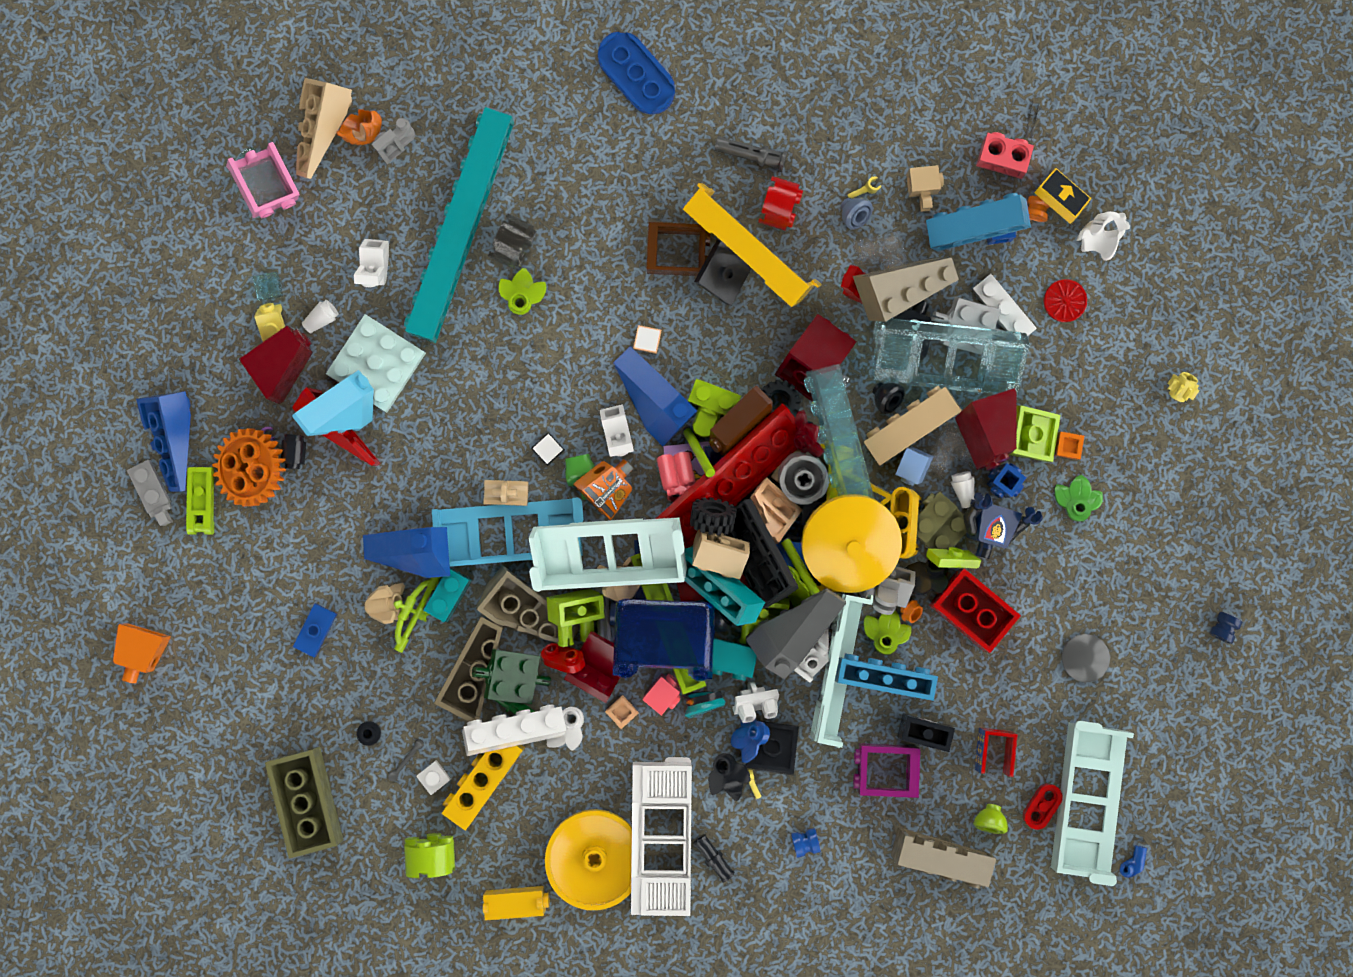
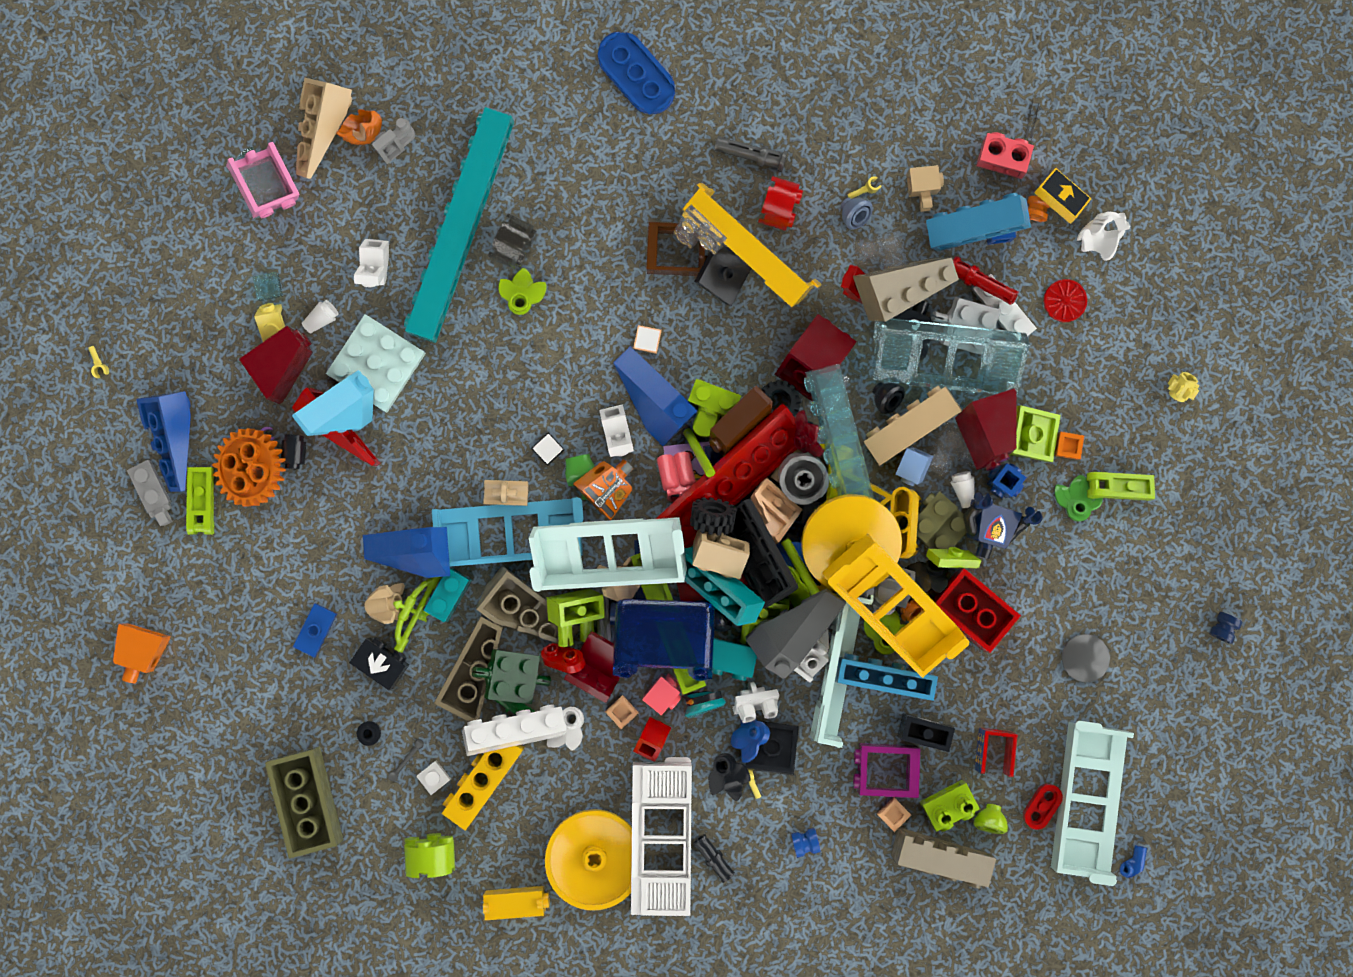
none -> light yellow hand [88,346,109,378]
none -> black brick [349,637,410,690]
none -> red brick [633,717,671,762]
none -> clear plate [674,205,727,255]
none -> yellow piece [822,533,969,678]
none -> light nougat tile [877,797,911,832]
none -> lime brick [919,780,980,832]
none -> red pin [953,256,1019,305]
none -> lime plate [1086,472,1155,501]

